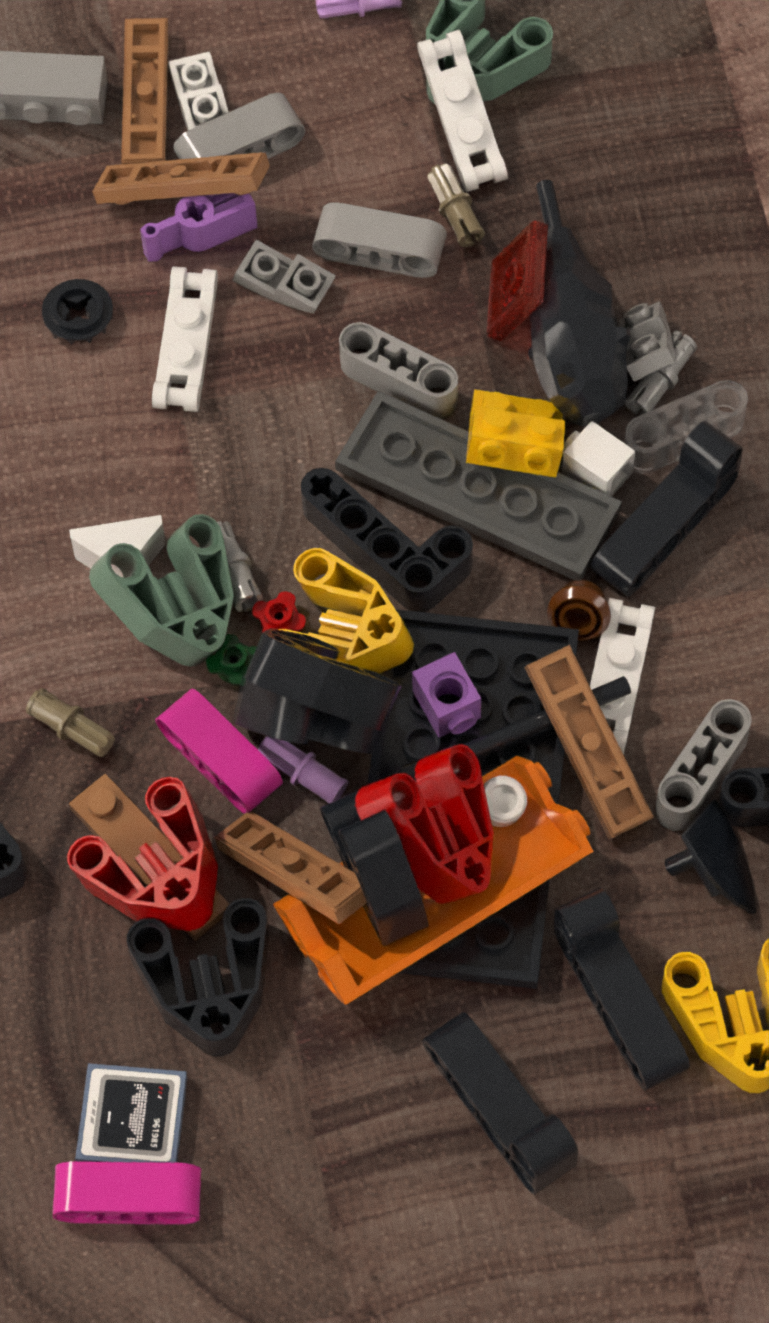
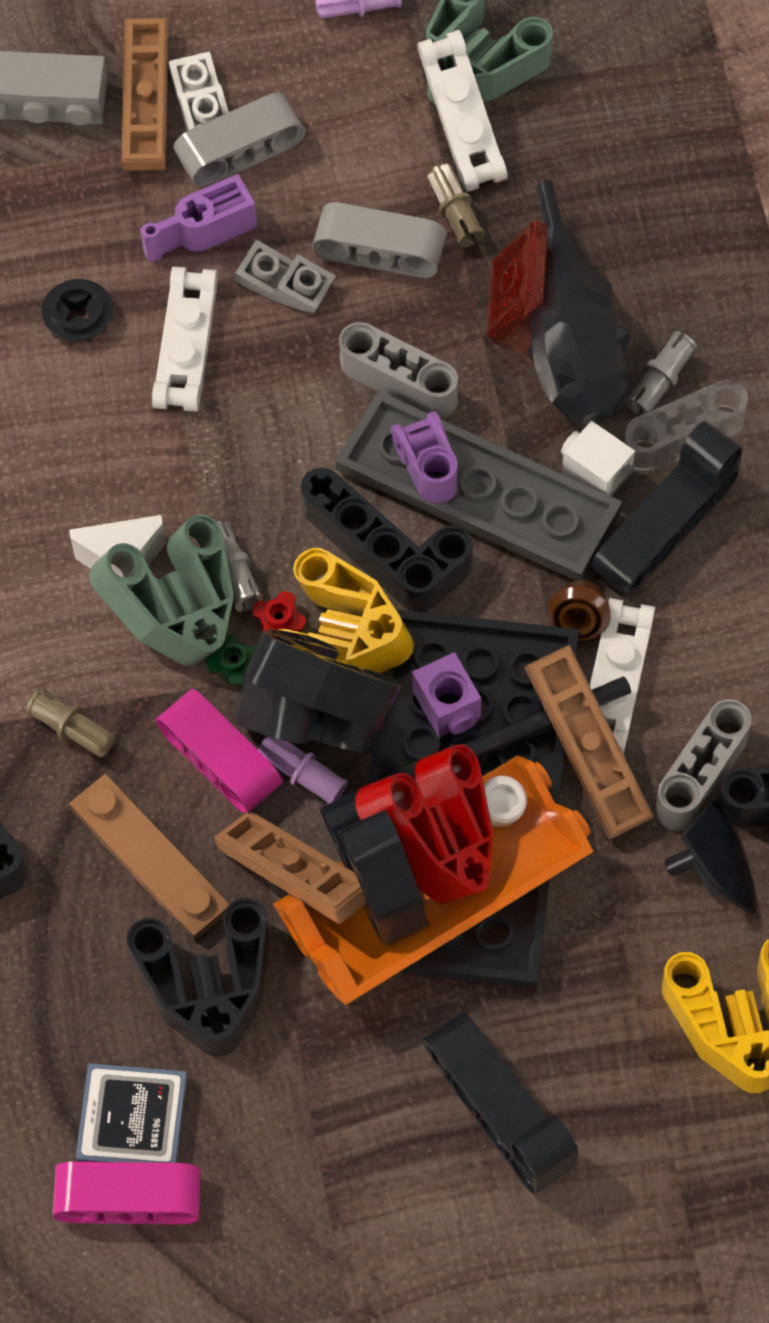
red connector [67,776,218,931] -> none
medium nougat plate [92,152,270,205] -> none
yellow plate [466,389,565,478] -> none
black beam [554,887,690,1091] -> none
light grey slope [619,301,675,381] -> none
none -> medium lavender piece [391,411,458,504]

